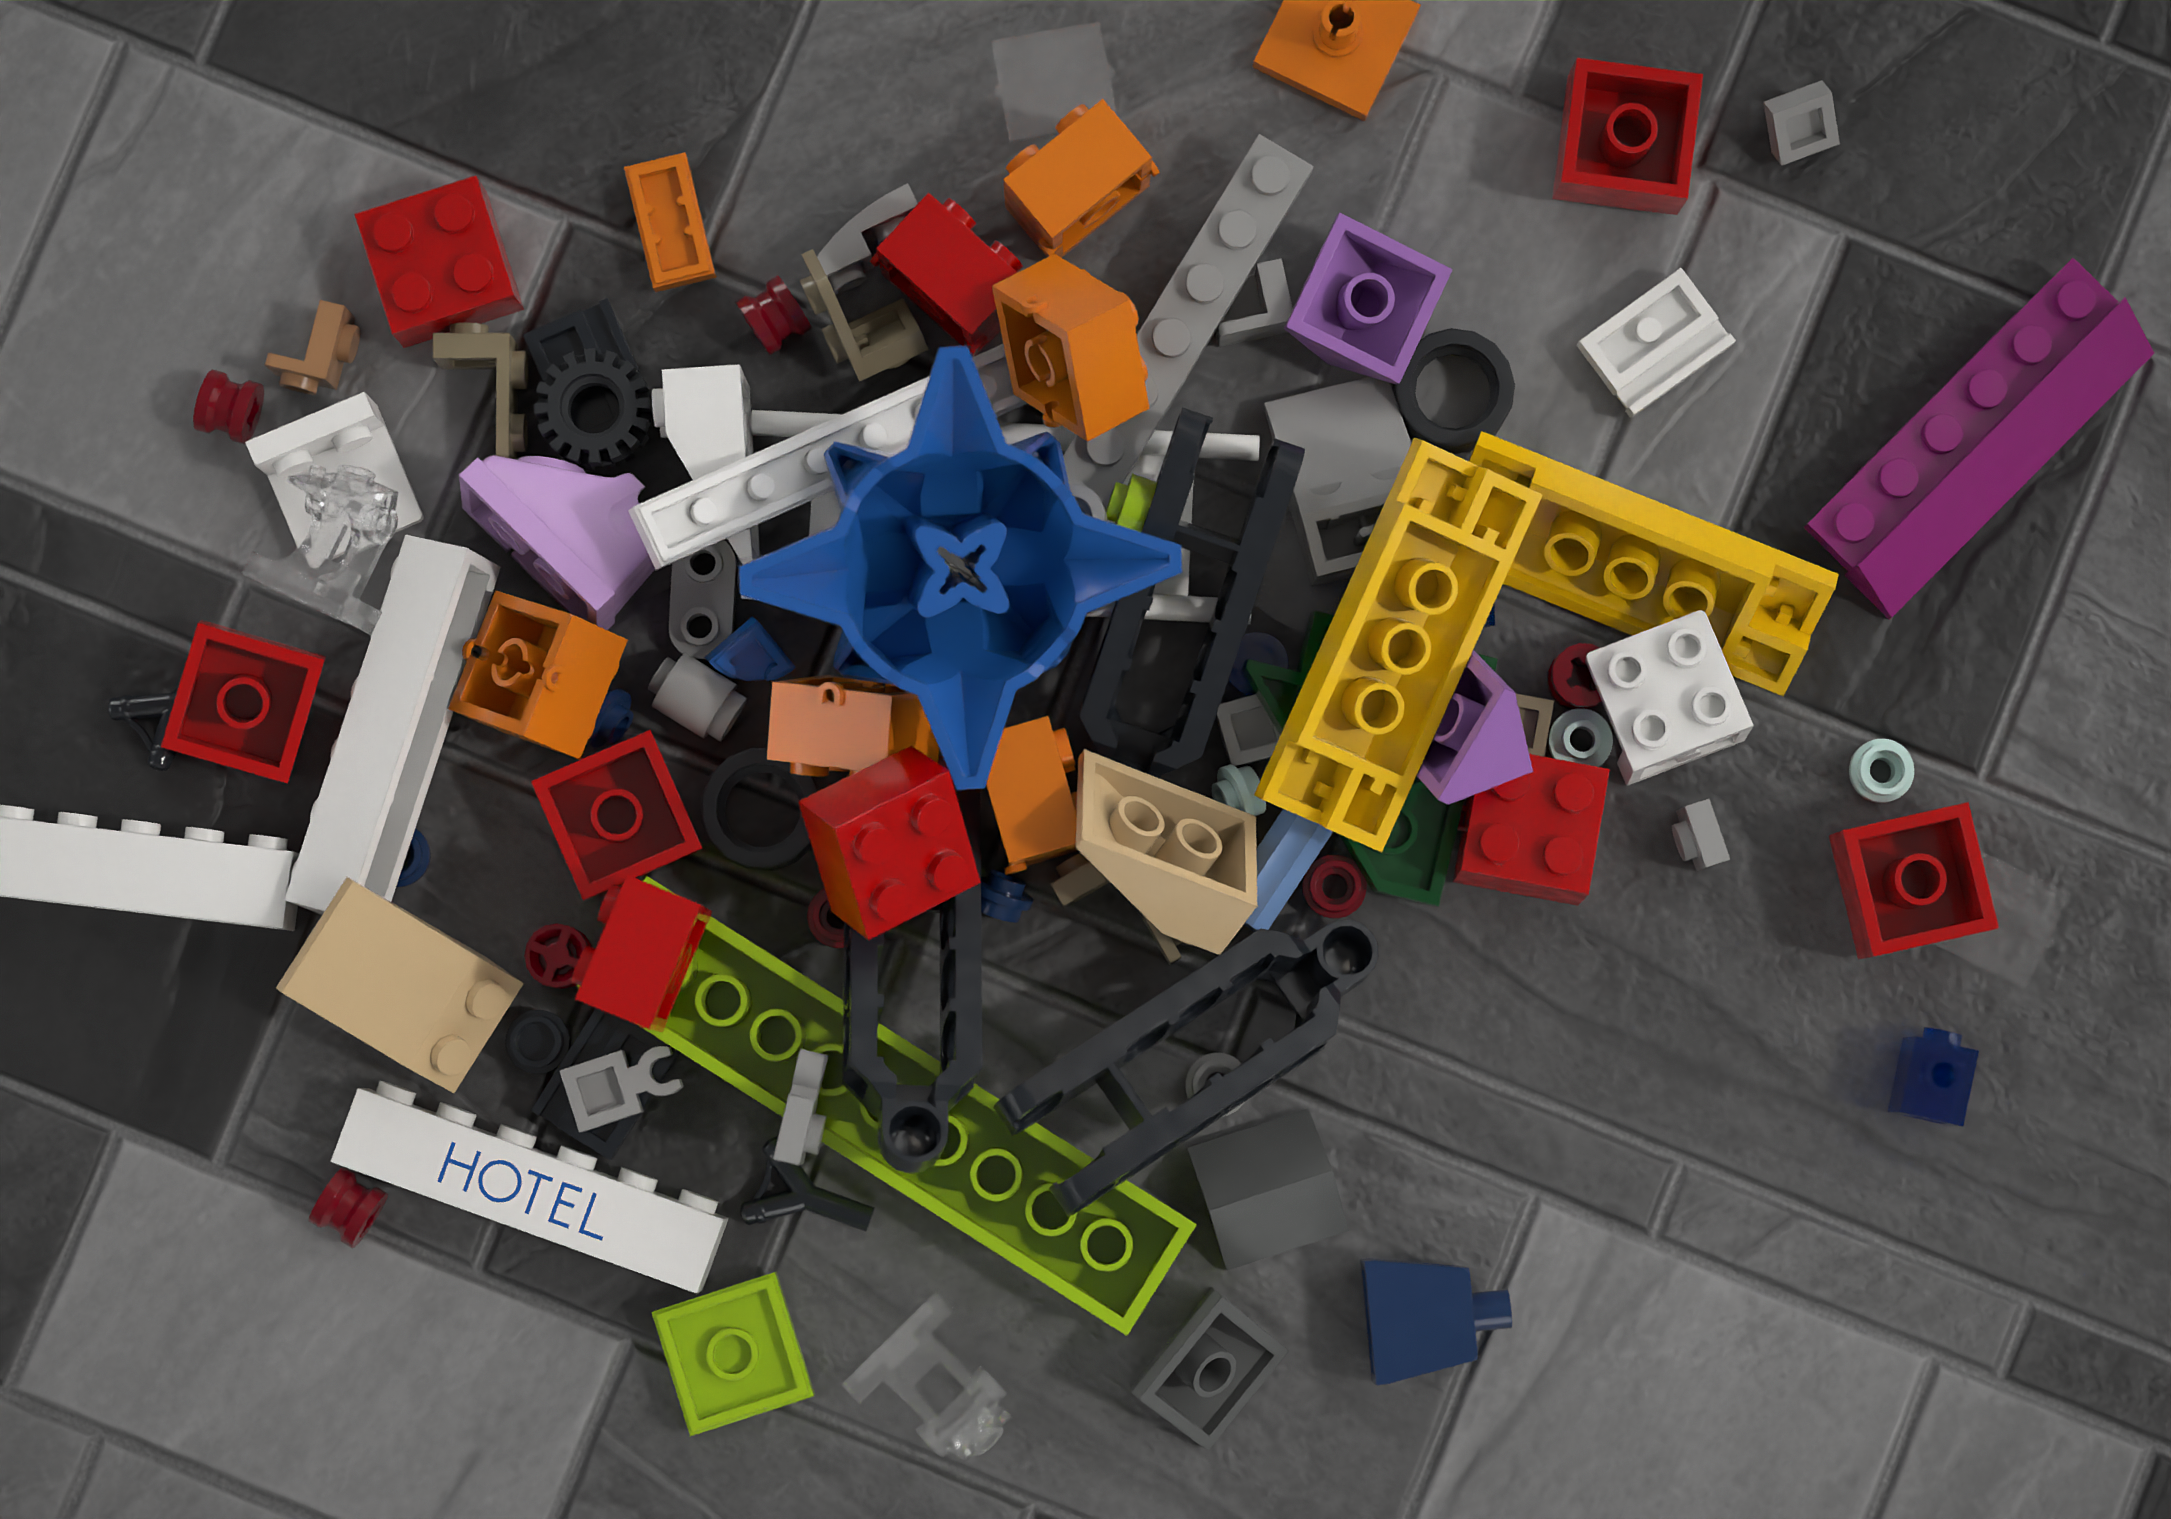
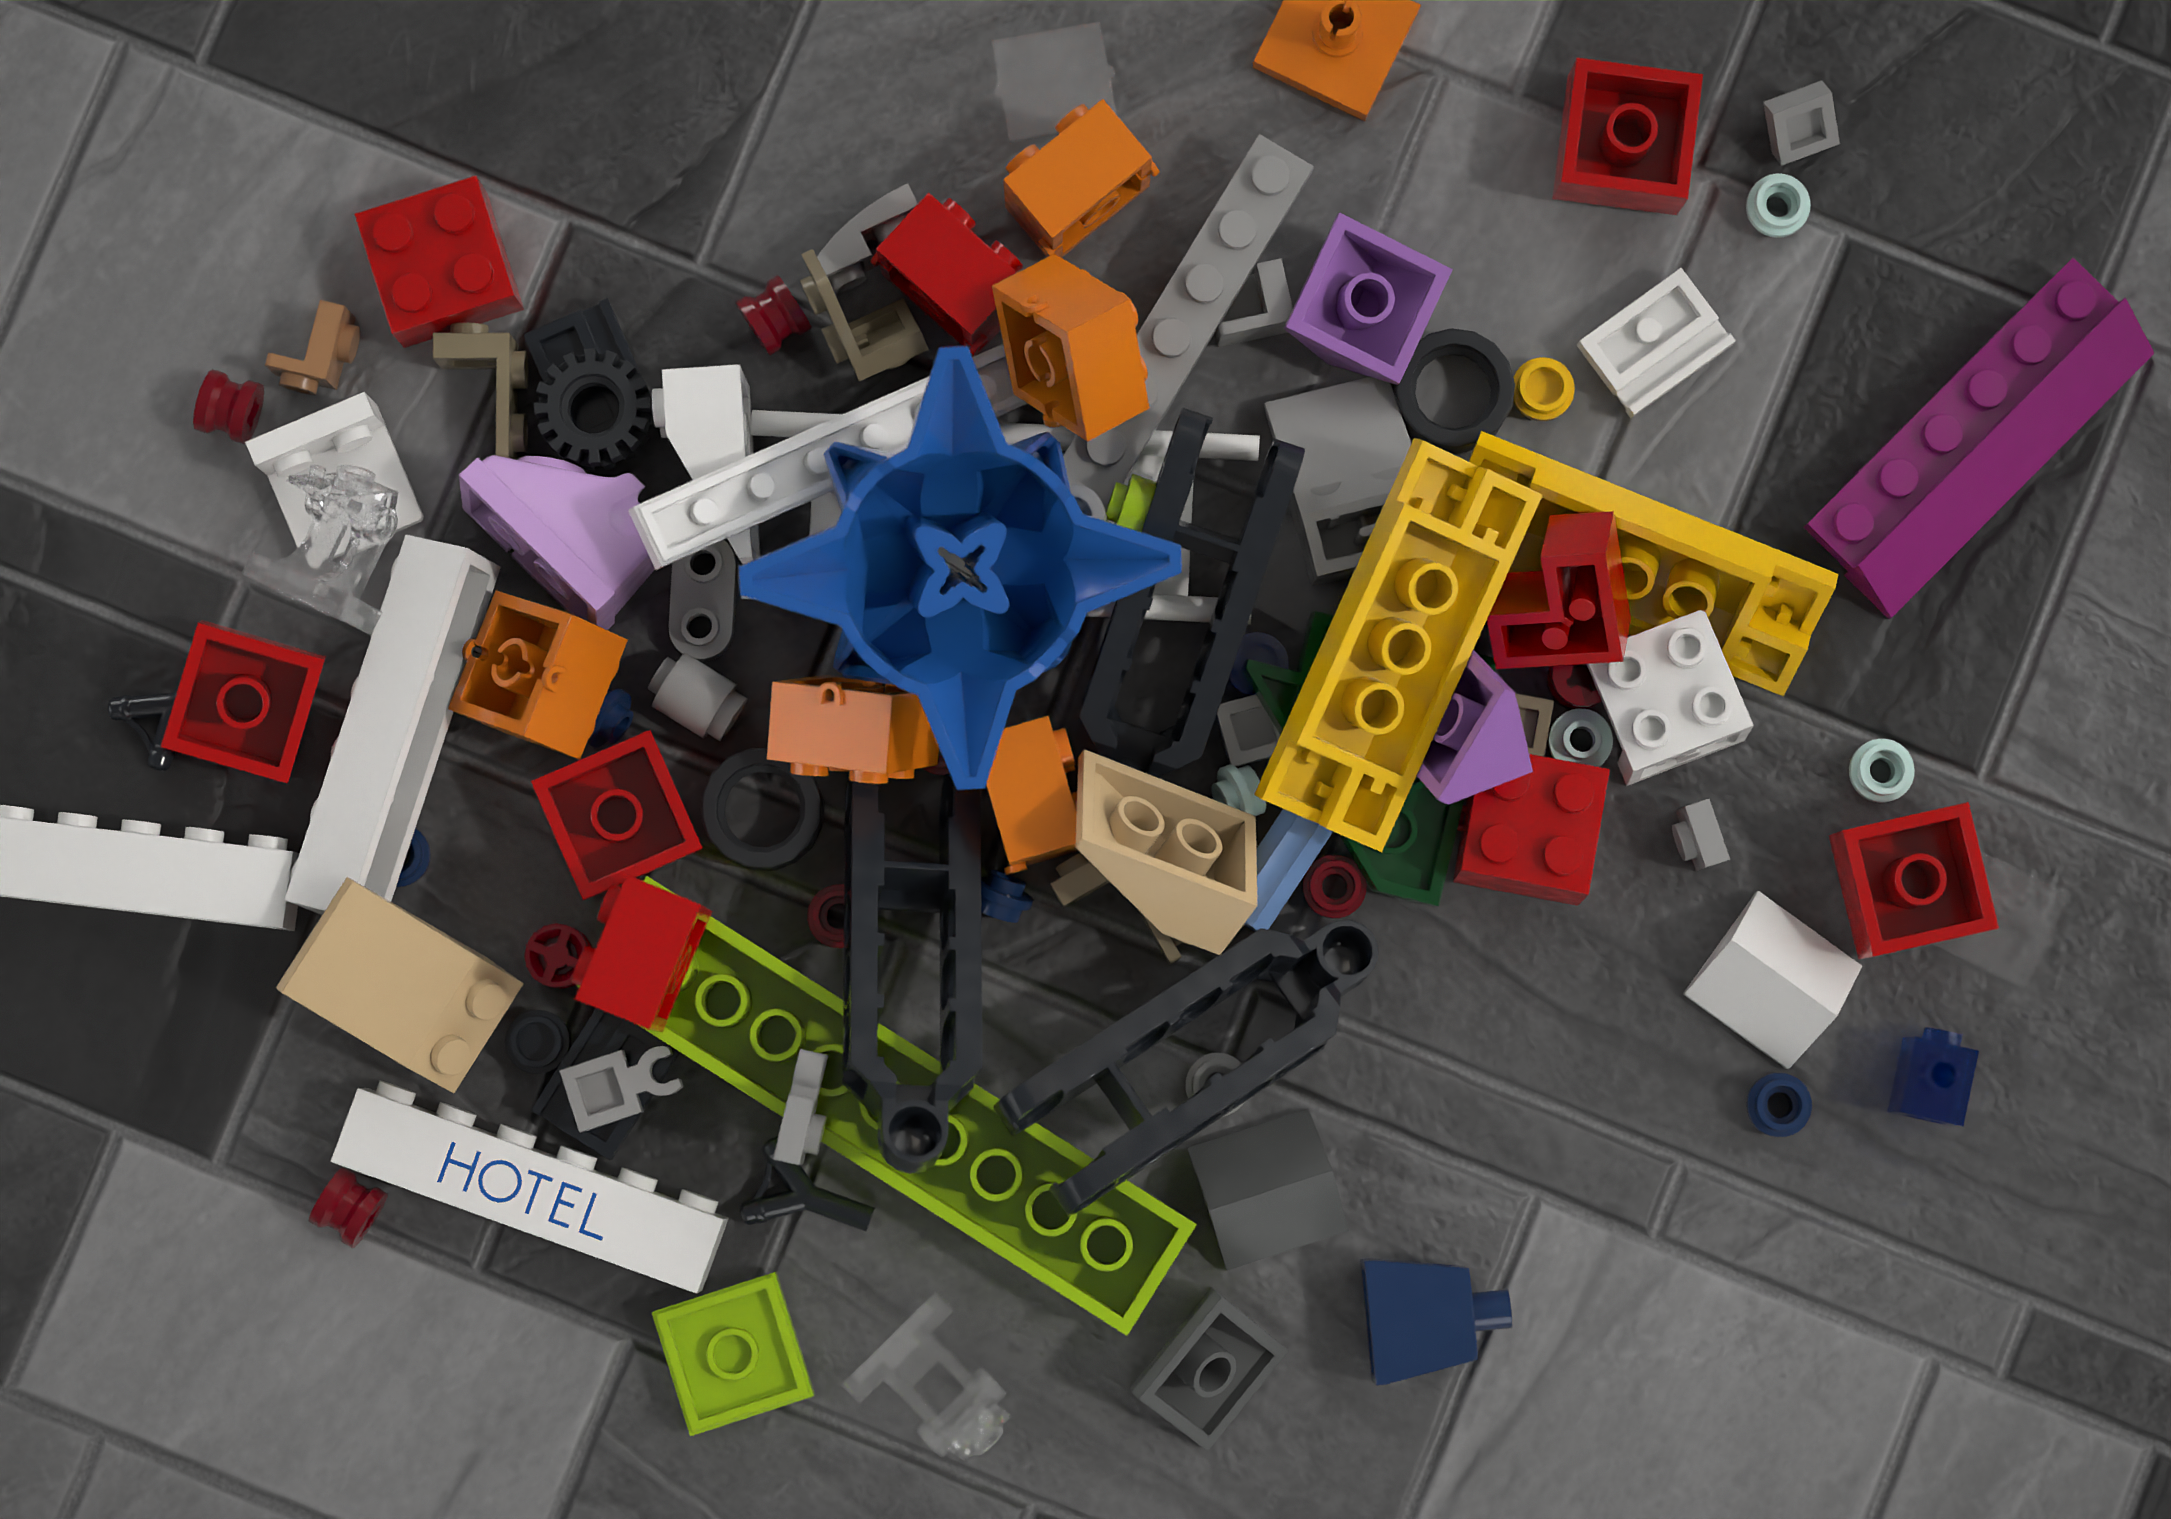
orange plate [624,152,717,292] -> none
blue tile [704,616,796,681] -> none
red brick [798,745,981,940] -> none
none -> red brick [1487,511,1631,669]
none -> yellow plate [1513,357,1575,421]
none -> white slope [1683,891,1862,1069]
none -> light aqua plate [1746,174,1810,238]
none -> dark blue plate [1746,1073,1812,1137]

